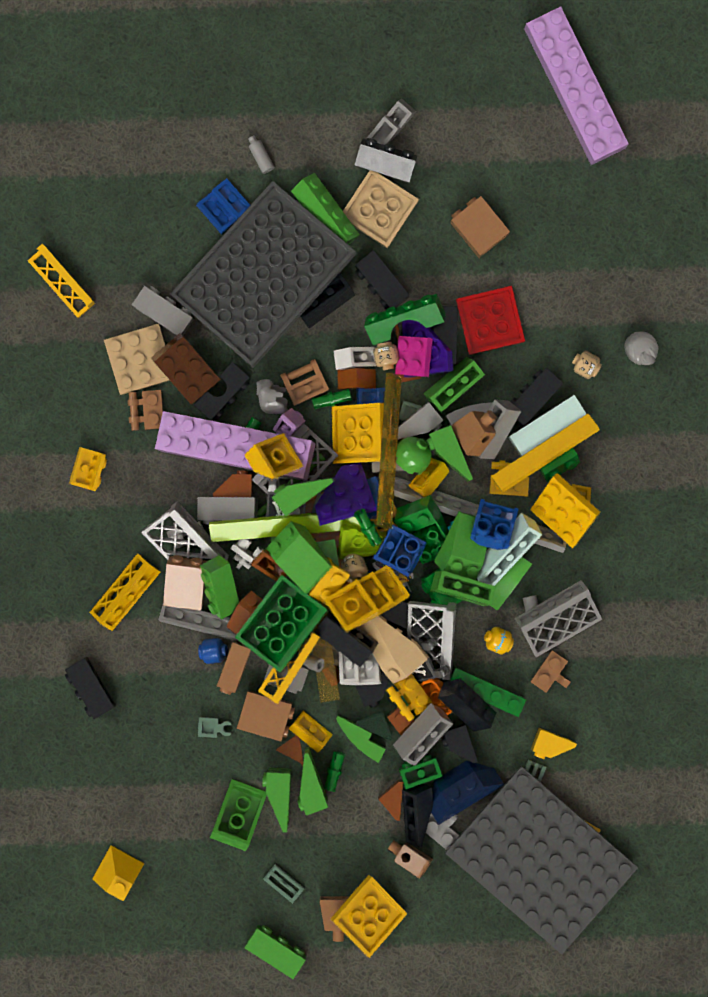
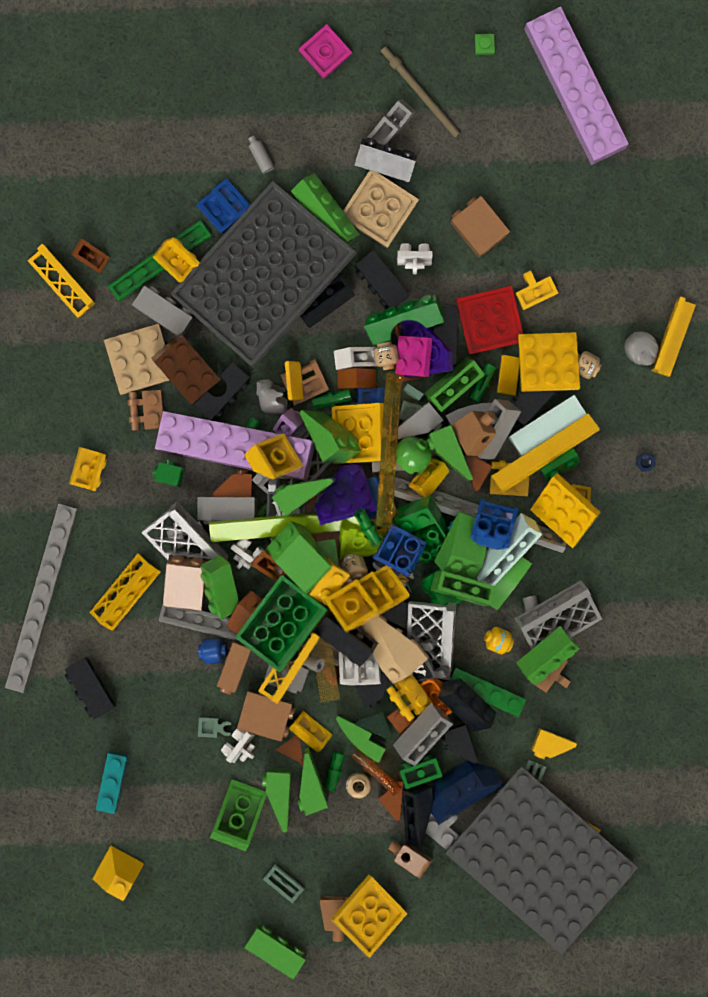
none -> light grey plate [5,503,78,693]
none -> dark orange slope [71,238,110,274]
none -> teal arch [96,751,129,814]
none -> green tile [108,220,212,302]
none -> yellow bracket [152,237,200,283]
none -> green brick [152,460,185,487]
none -> white hips [221,729,255,763]
none -> yellow slope [285,361,304,401]
none -> dark pink plate [298,24,352,79]
none -> bright green slope [299,410,361,463]
none -> tan head [346,772,371,798]
none -> clear orange pin [352,749,401,796]
none -> dark tan bar [381,46,460,138]
none -> white hips [397,244,432,274]
none -> sand green tile [403,384,423,401]
none -> dark orange slope [464,454,492,492]
none -> green pin [469,363,496,403]
none -> bright green plate [475,34,495,55]
none -> yellow slope [497,355,520,396]
none -> yellow plate [515,271,558,310]
none -> bright green brick [516,626,580,685]
none -> yellow plate [518,332,580,392]
none -> dark blue tile [636,453,655,471]
none -> yellow fence [651,296,696,377]

